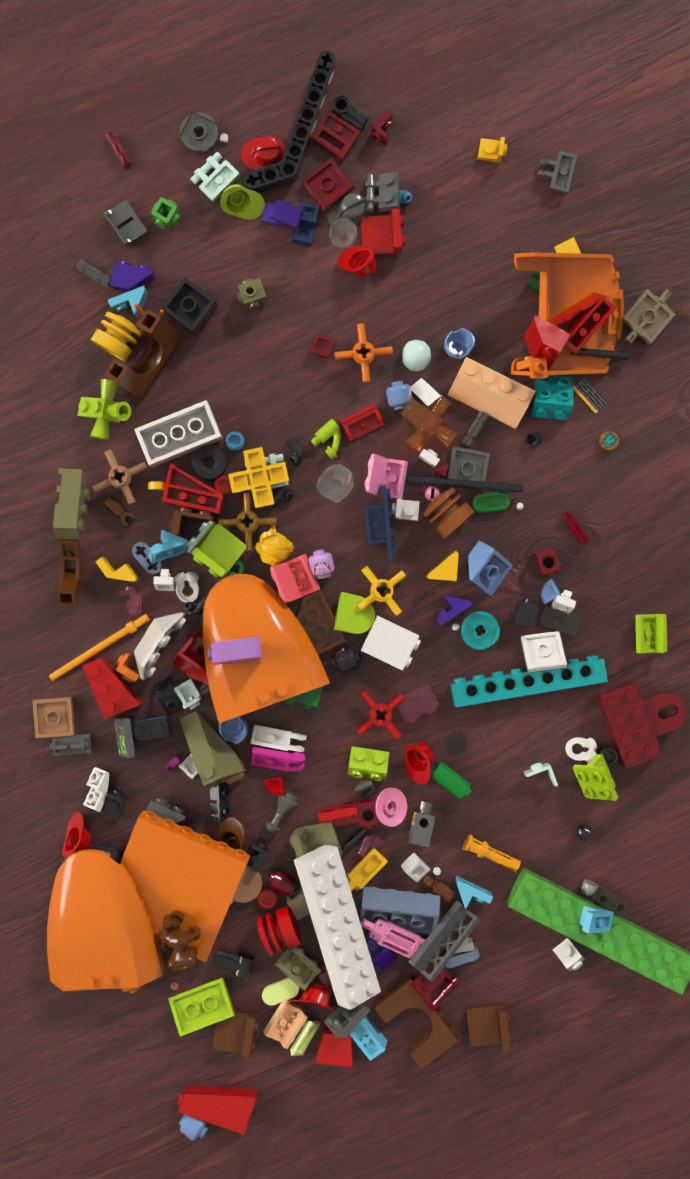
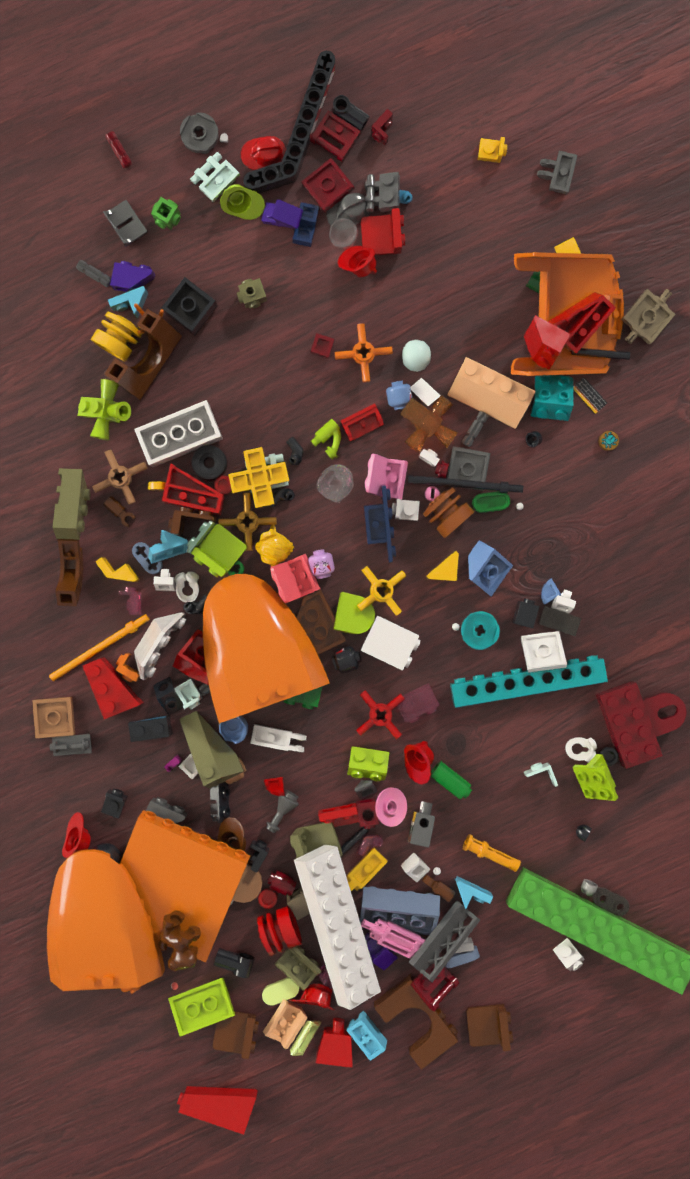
white slope [83,767,109,812] -> none
dark grey tile [114,717,135,758] -> none
medium blue head [179,1115,208,1141] -> none
medium lavender slope [208,637,261,665] -> none
dark azure plate [225,431,245,451] -> none
dark pink hinge [251,747,306,772] -> none
dark grey hinge [324,1002,371,1039] -> none
dark purple slope [436,595,473,626] -> none
medium blue hair [444,328,475,359] -> none
orange bracket [516,356,548,379] -> none
dark red brick [533,547,561,577] -> none
dark red axle [562,510,590,545] -> none
medium azure slope [580,906,614,934] -> none
lime bracket [635,614,667,653] -> none

